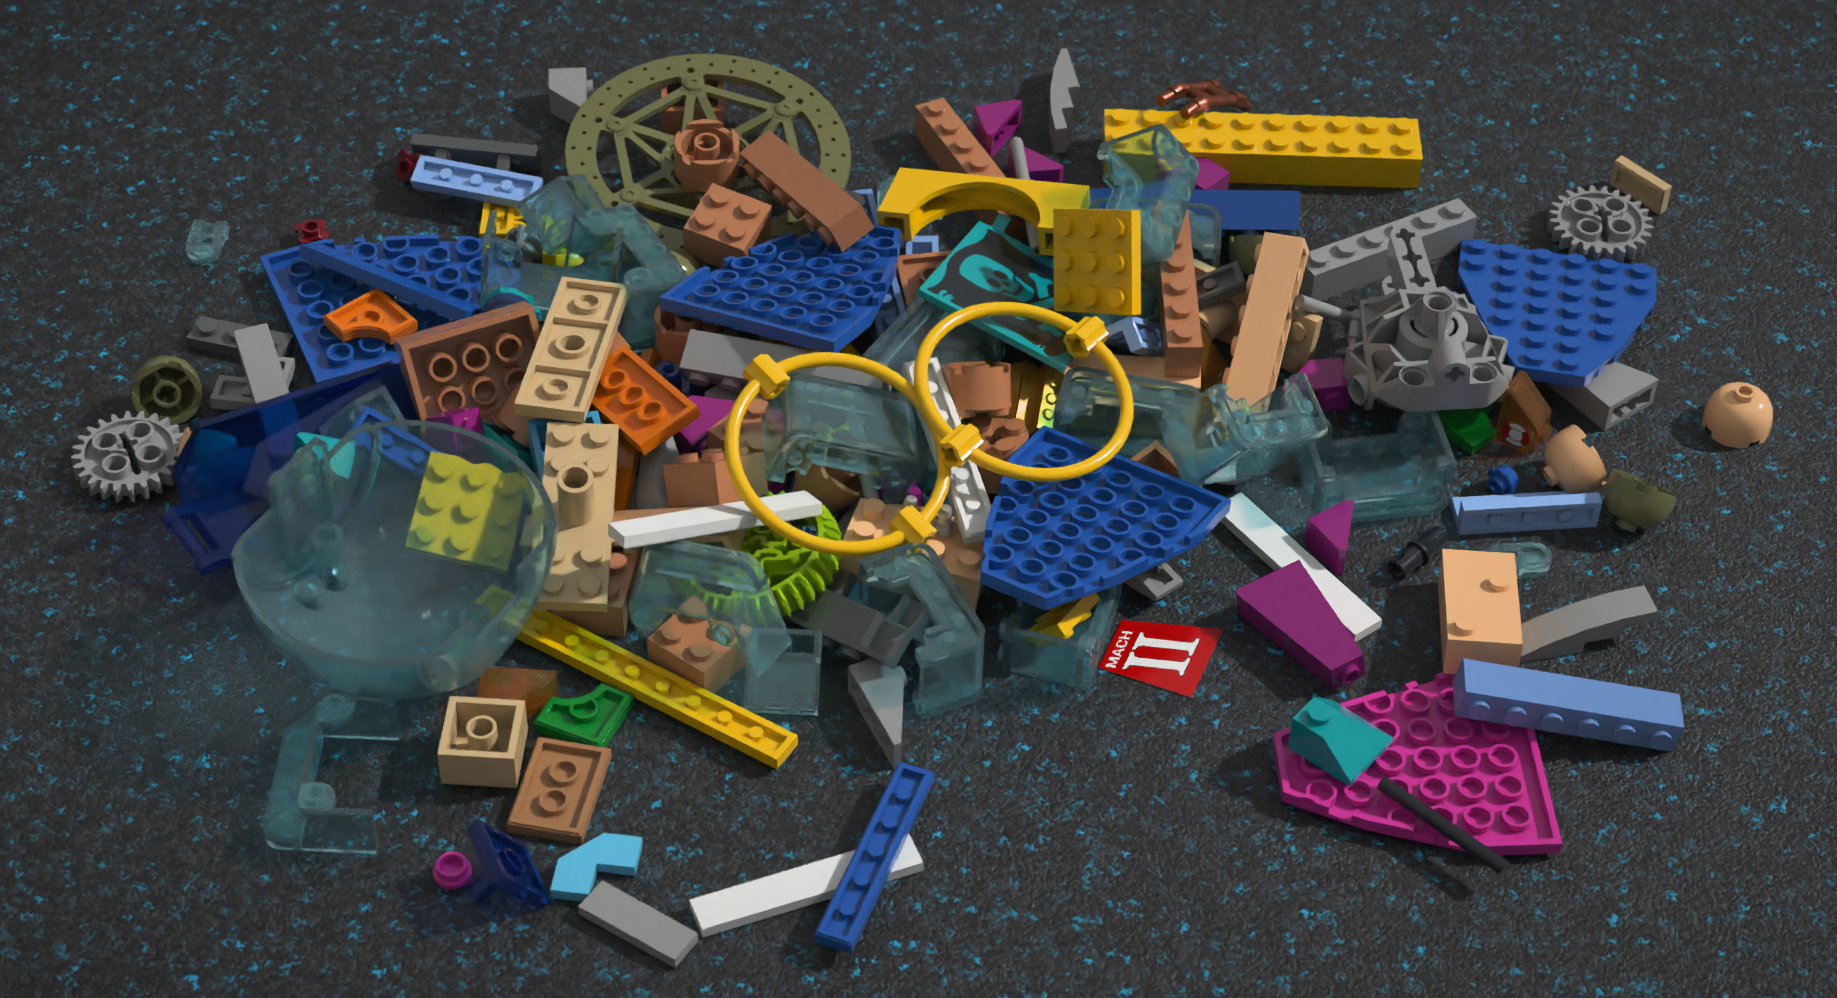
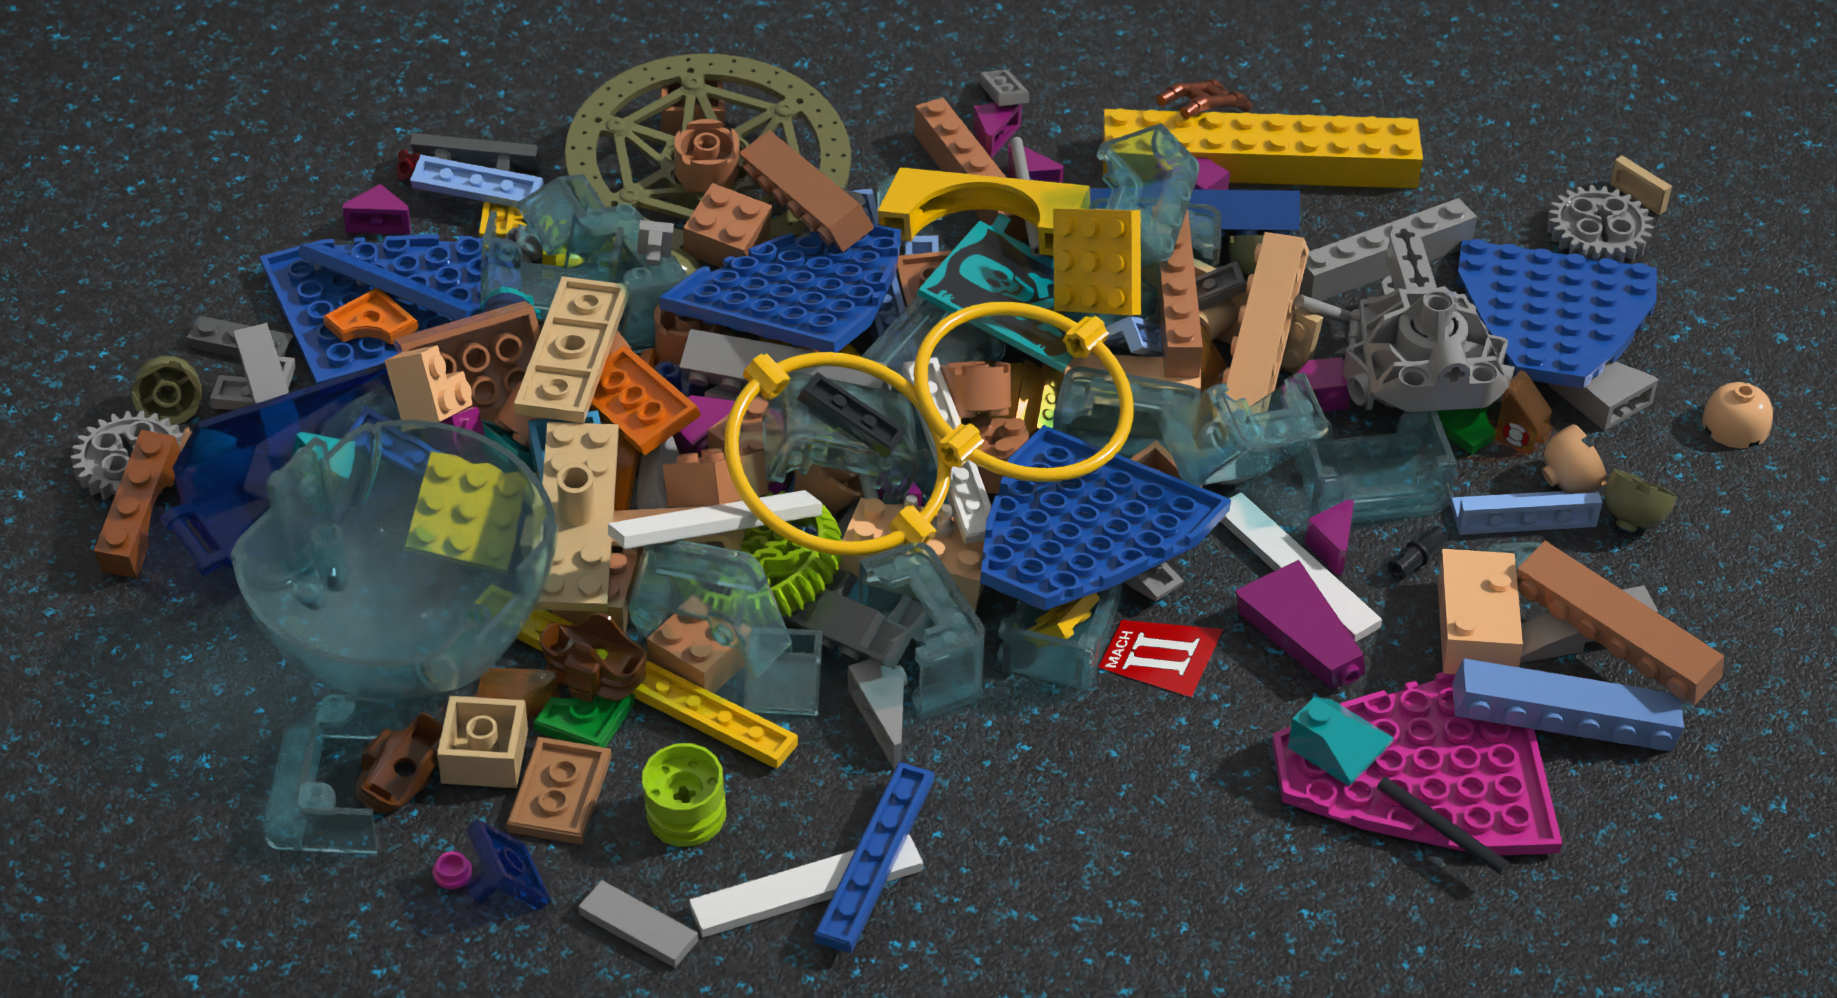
clear light blue plate [186,219,229,265] -> none
dark red plate [294,219,330,244] -> none
light grey slope [549,67,594,124] -> none
medium azure tile [550,833,643,902] -> none
light grey slope [1049,48,1079,153] -> none
blue plate [1487,465,1520,495] -> none
none -> dark orange arch [94,430,181,578]
none -> magenta slope [342,184,411,235]
none -> reddish brown piece [355,712,443,813]
none -> light nougat brick [385,345,473,429]
none -> reddish brown piece [539,612,647,702]
none -> light grey tile [637,220,674,266]
none -> lime wheel [642,743,726,847]
none -> black tile [797,372,907,459]
none -> light grey tile [979,70,1030,106]
none -> nougat brick [1517,541,1724,705]

